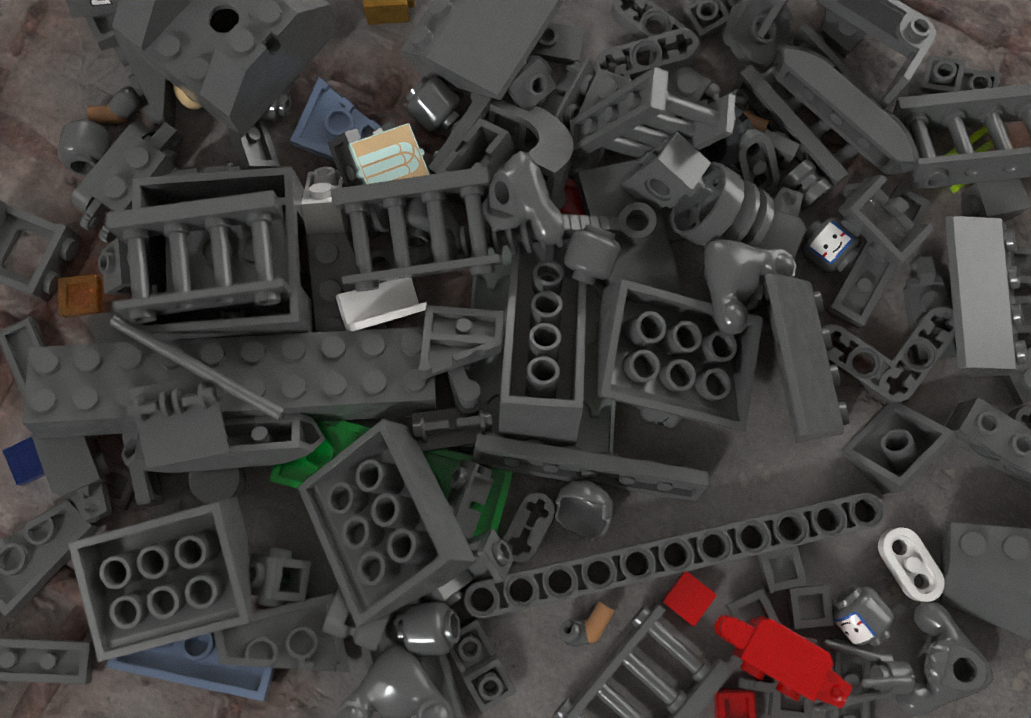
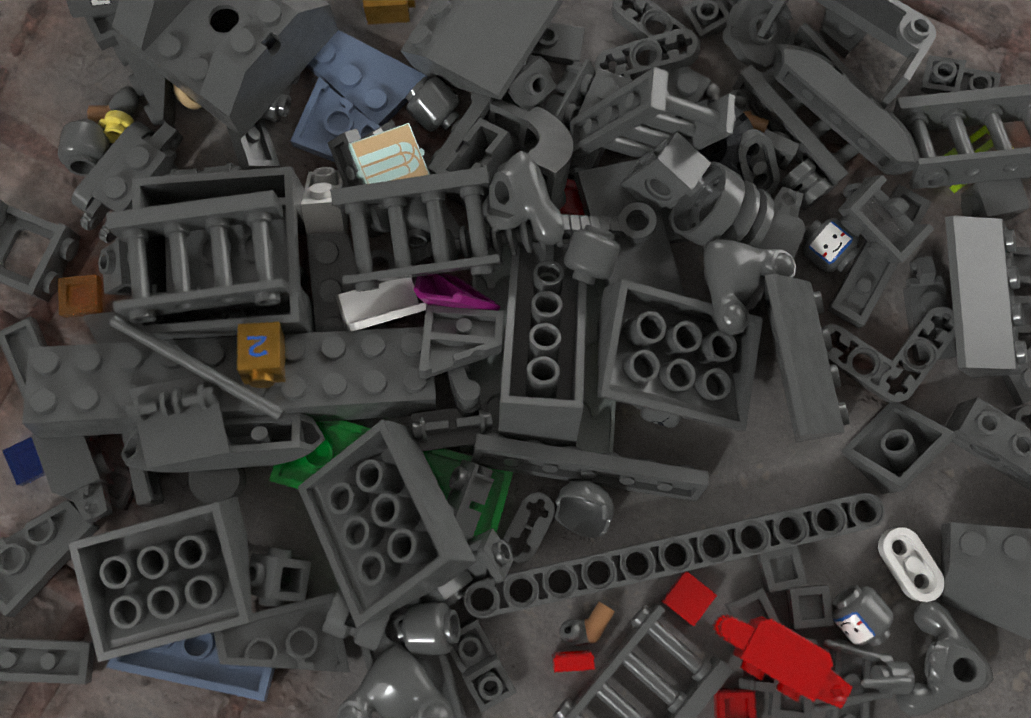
none -> light yellow plate [98,110,134,144]
none -> pearl gold brick [237,322,285,388]
none -> sand blue wing [306,30,427,126]
none -> magenta slope [413,273,501,311]
none -> red tile [552,649,595,673]

